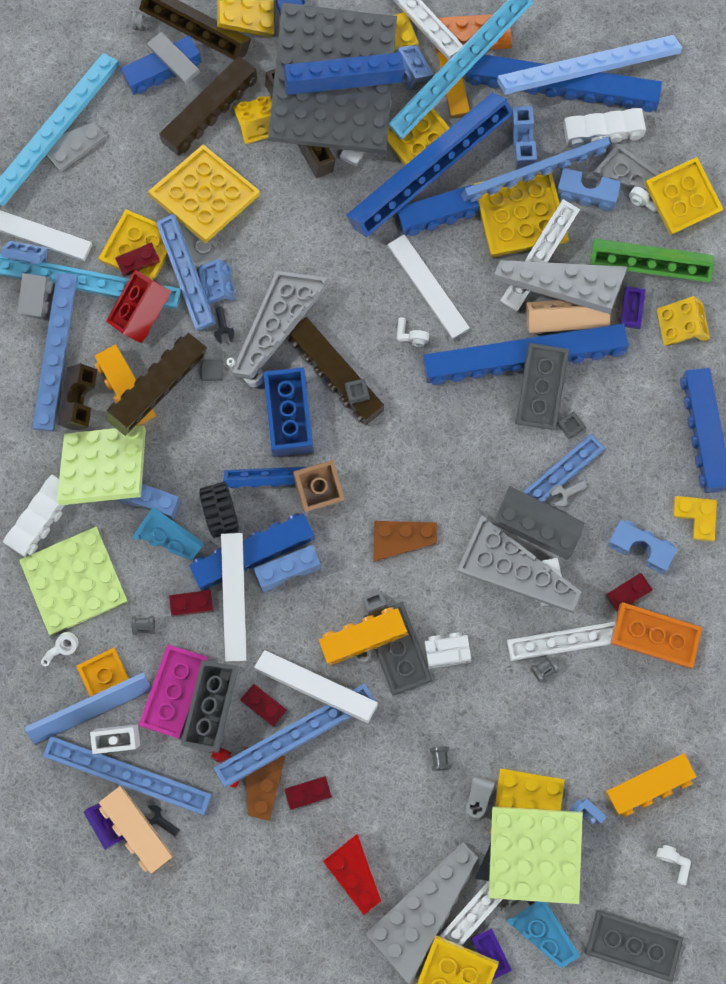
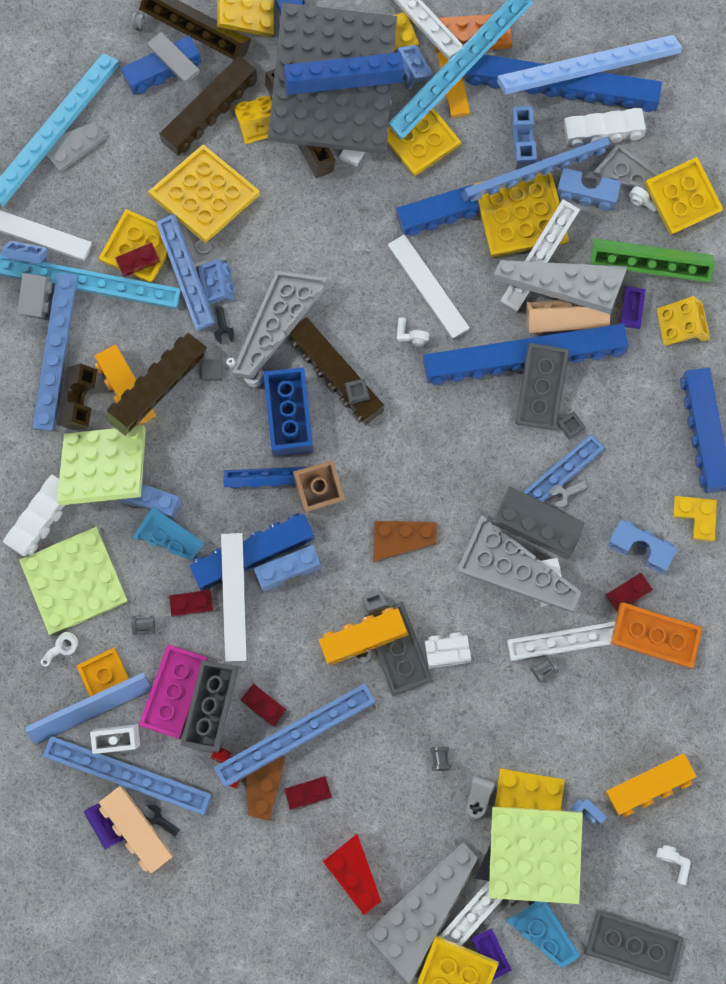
red slope [106,269,171,344] -> none
black tyre [199,482,239,538] -> none
white tile [254,650,378,723] -> none
blue brick [346,92,513,237] -> none

